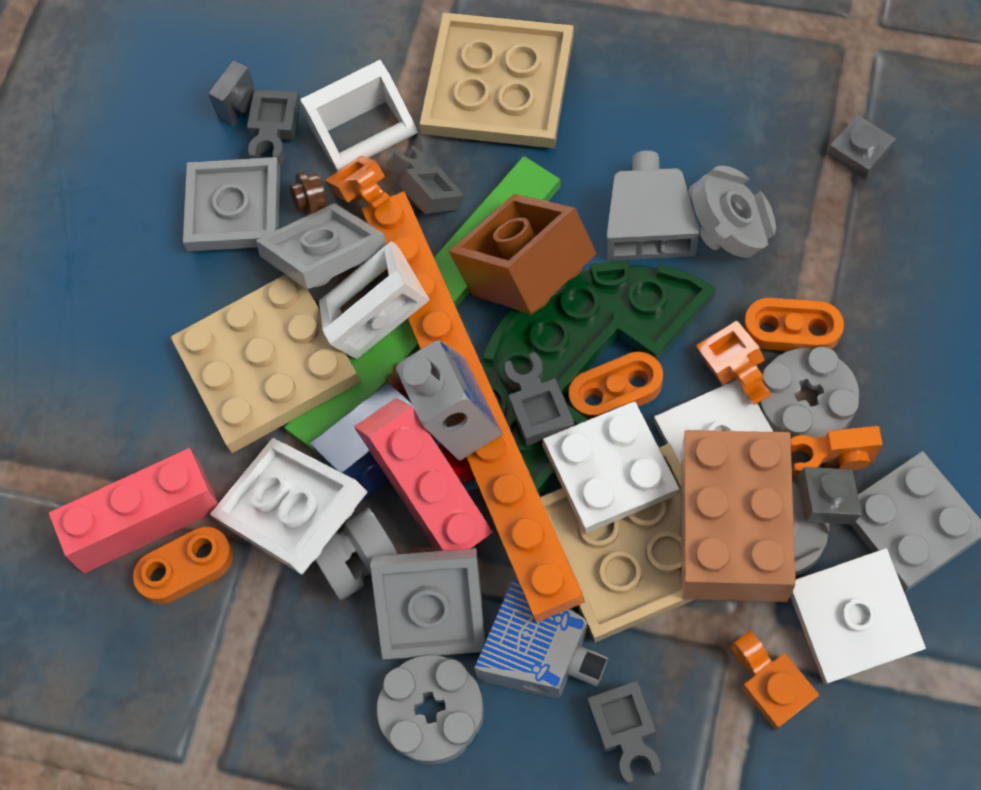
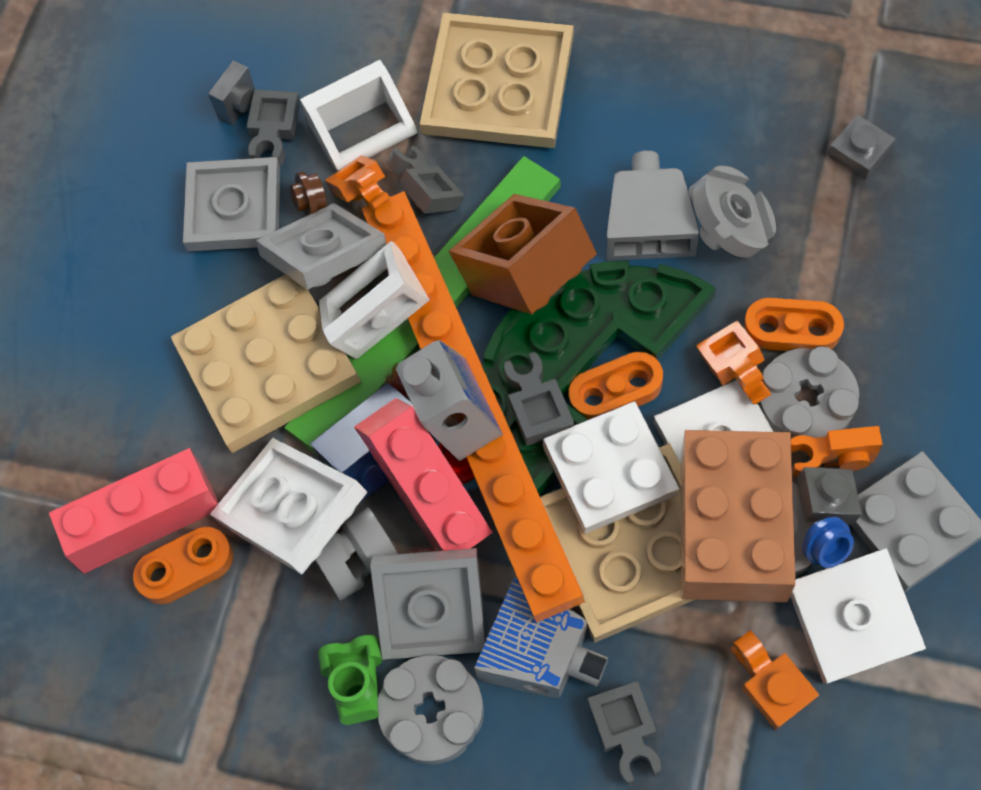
none -> bright green plate [318,635,382,725]
none -> blue plate [802,517,854,568]

